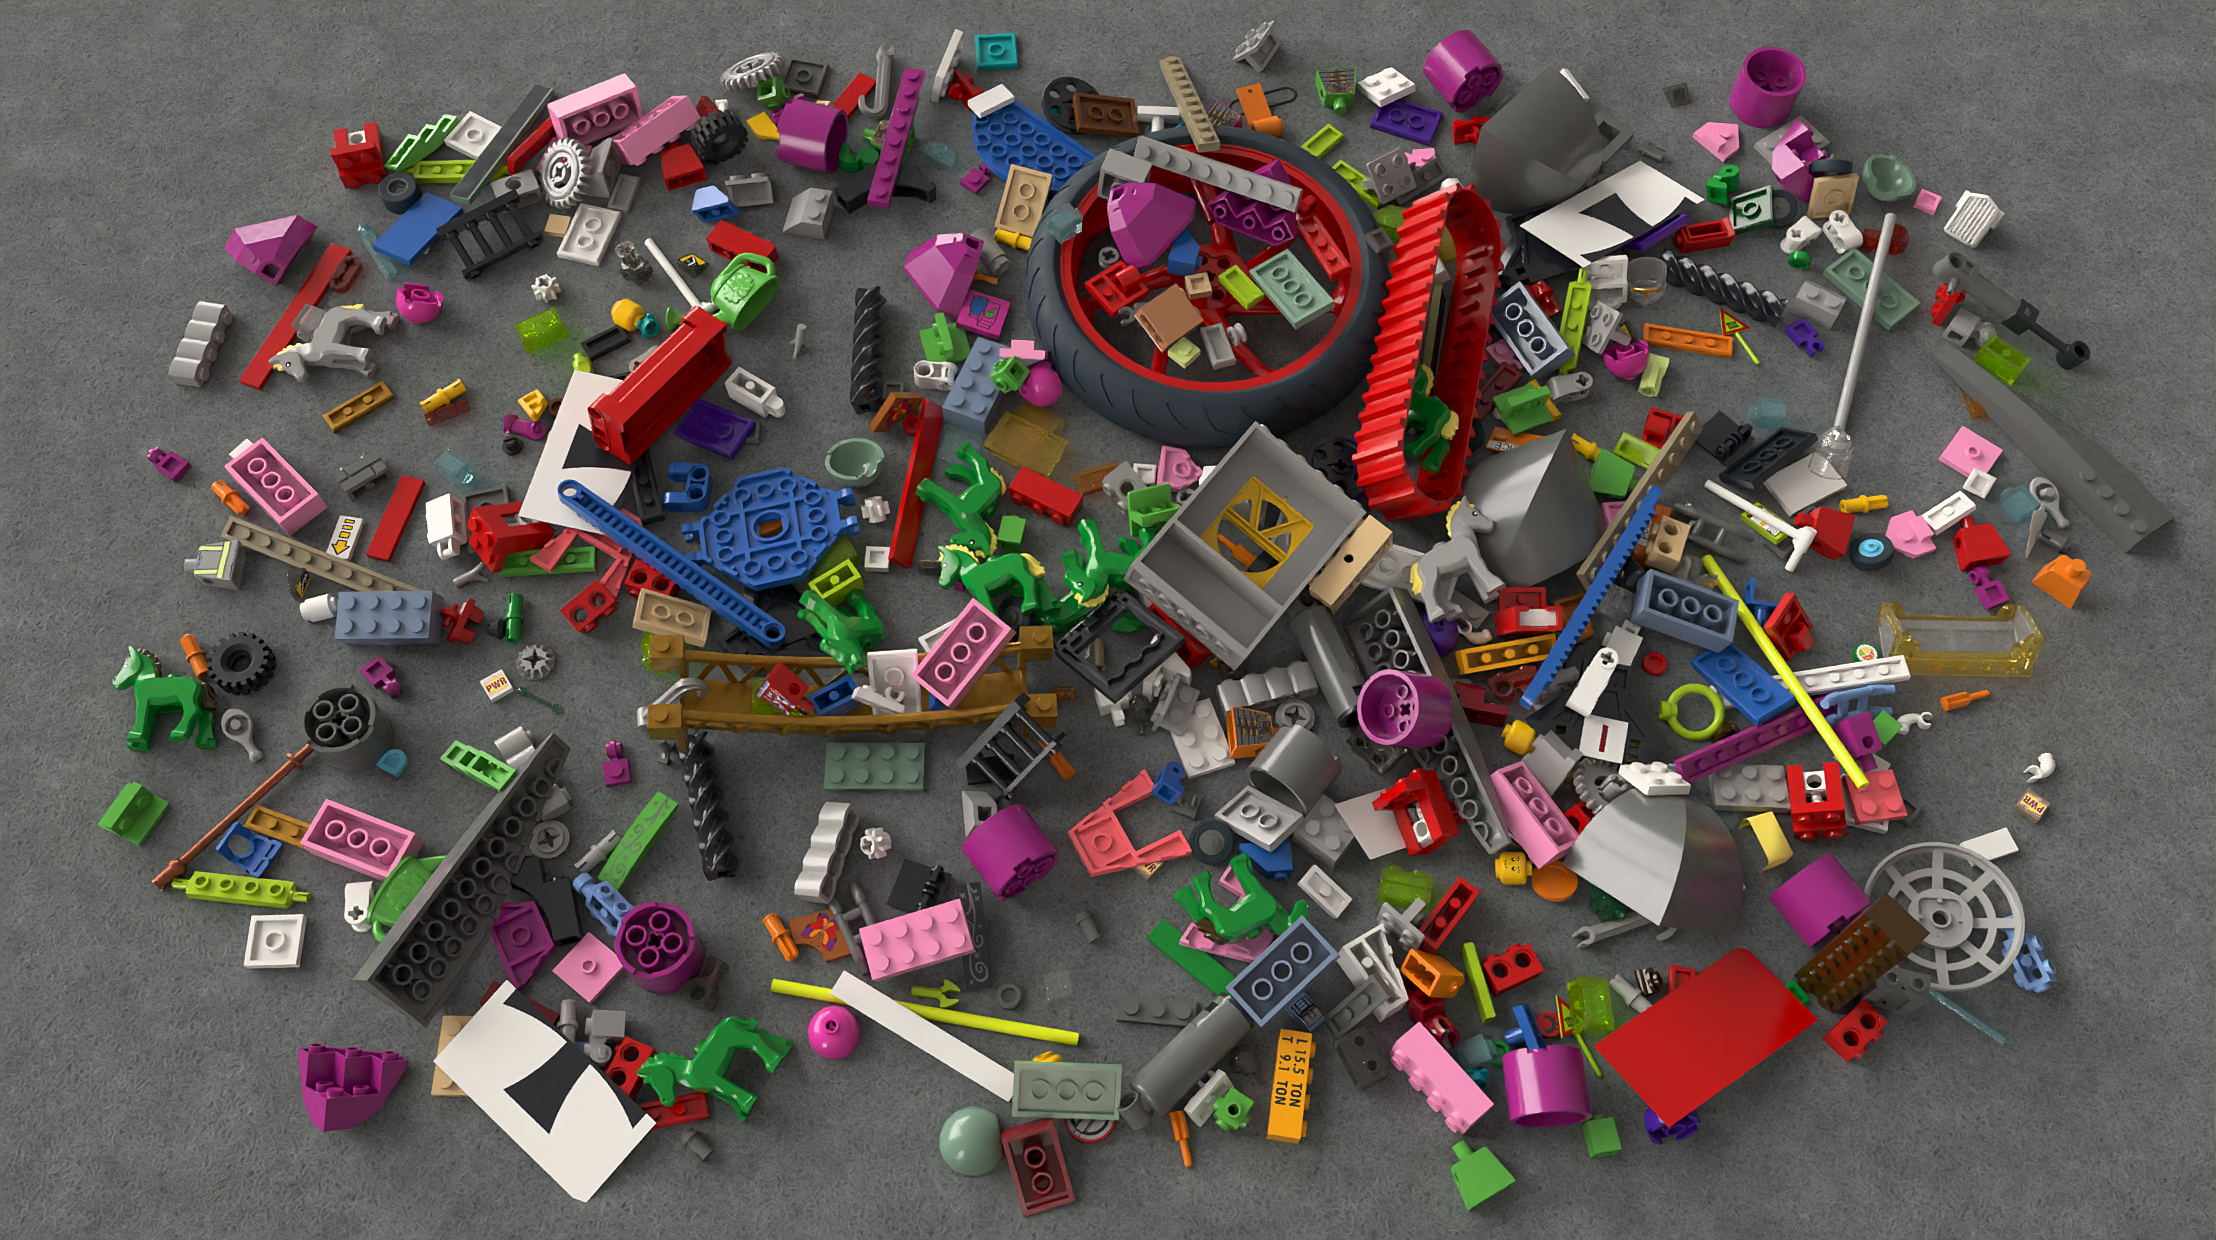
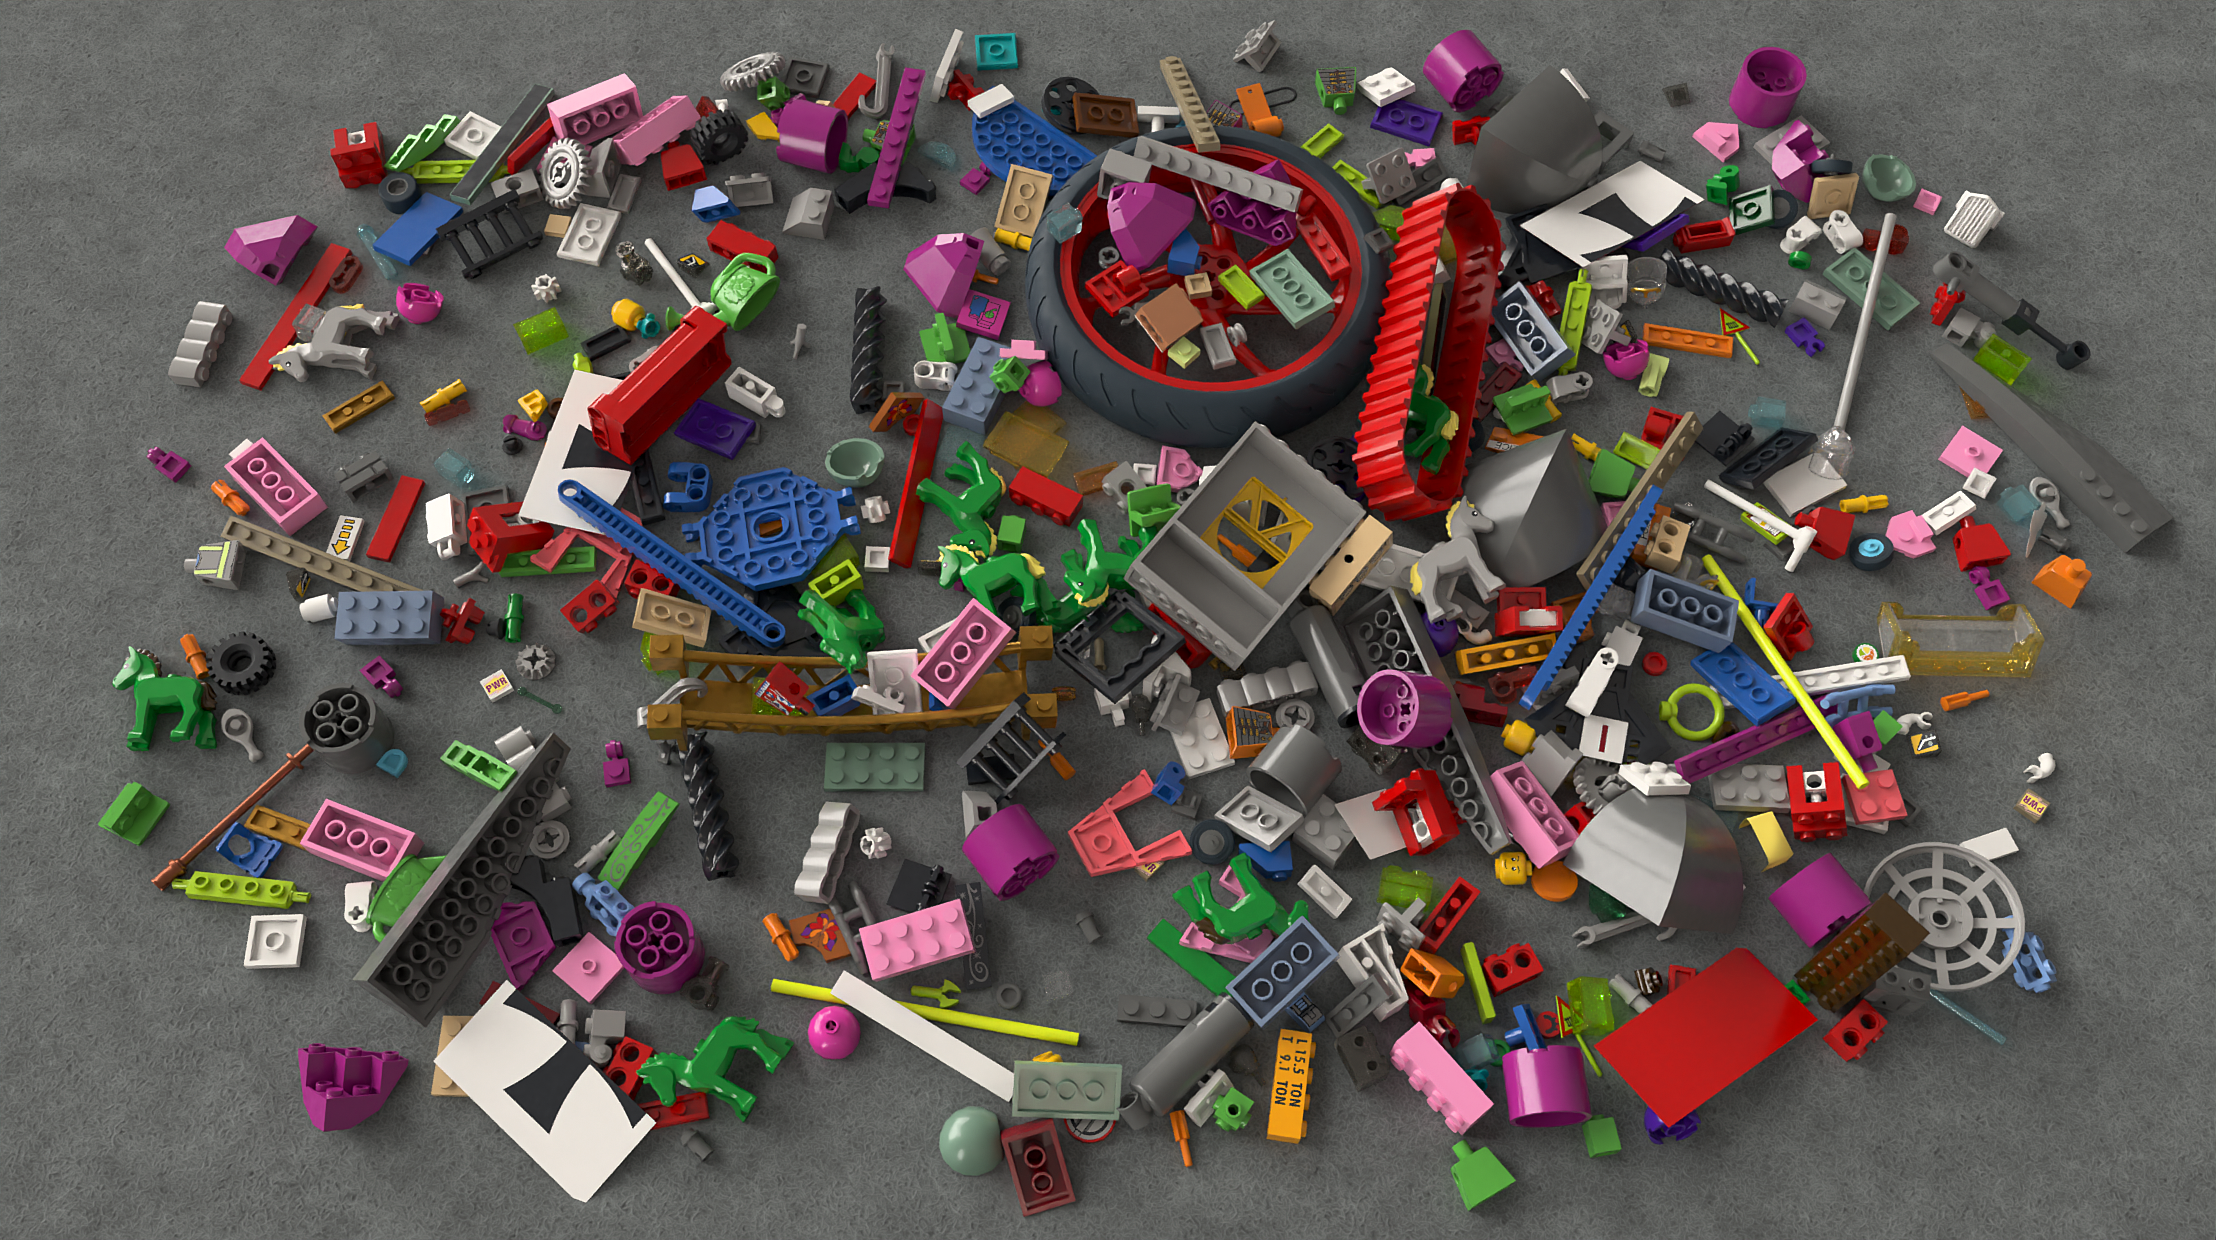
none -> slope [1906,729,1942,759]

